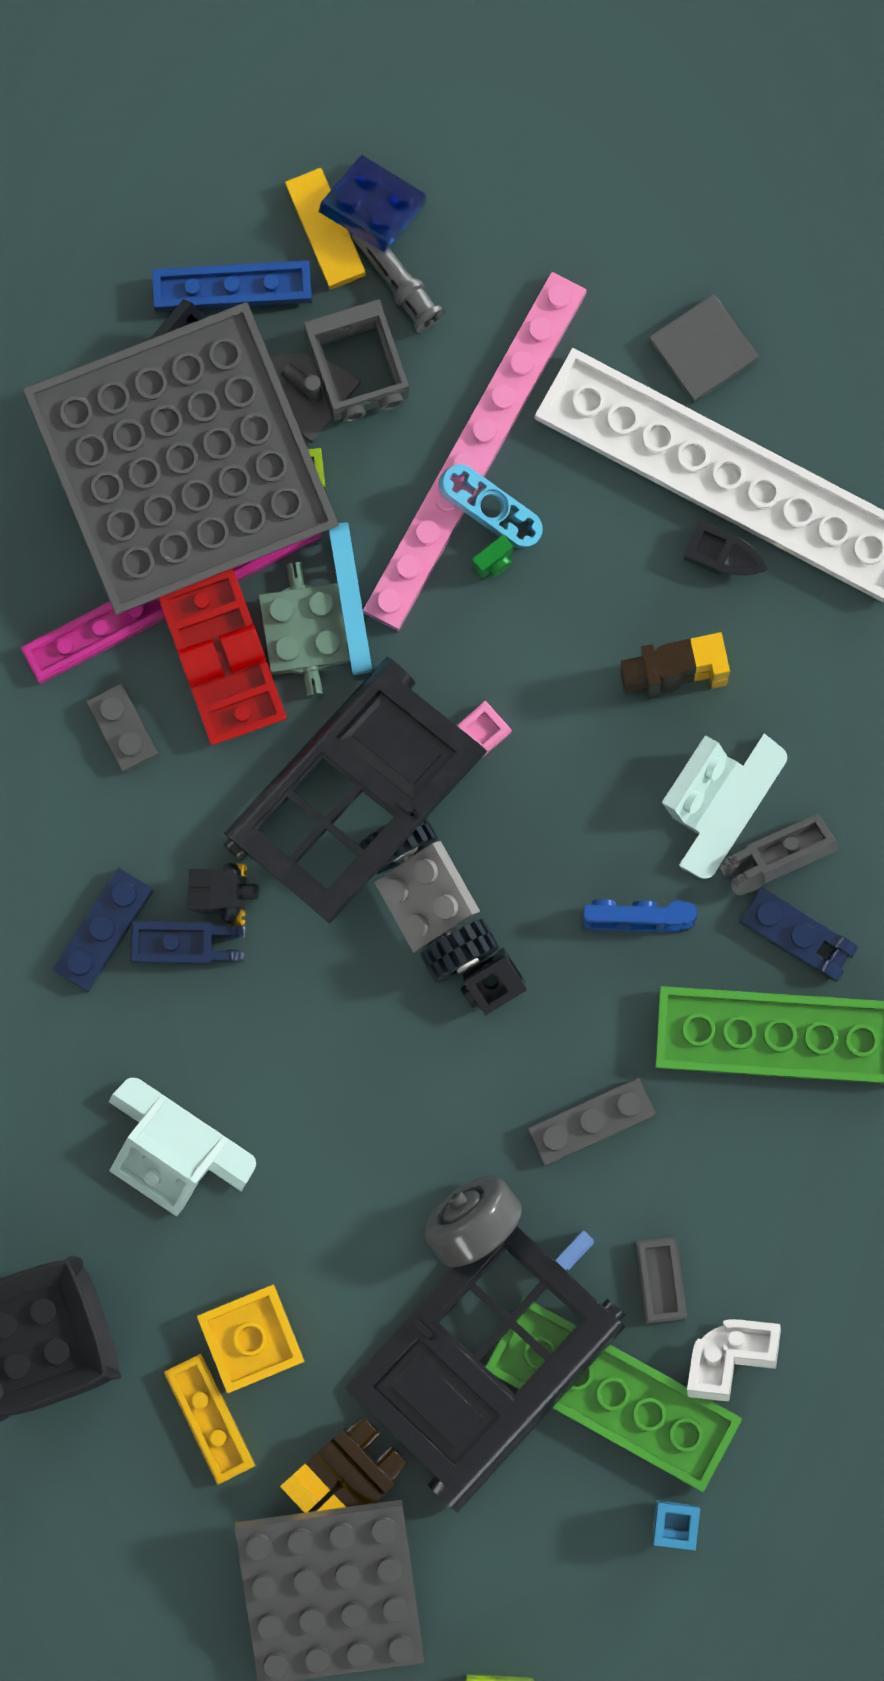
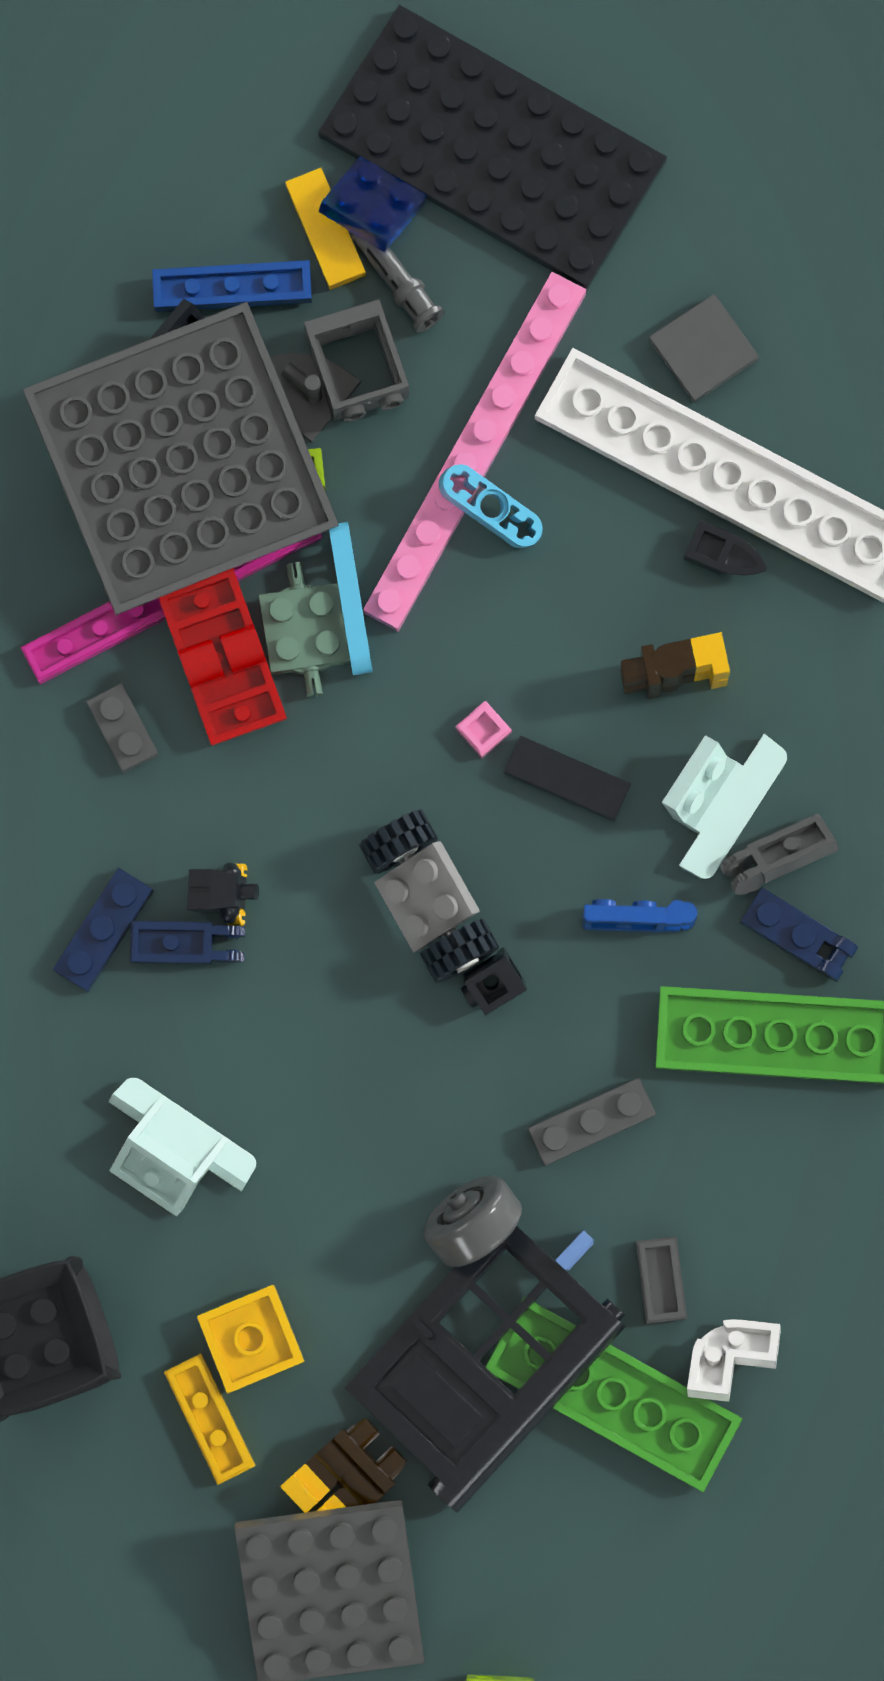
black door [223,657,487,924] -> none
green plate [472,534,514,580] -> none
dark azure brick [652,1500,700,1551] -> none
none -> black plate [319,4,667,291]
none -> black tile [504,735,631,822]

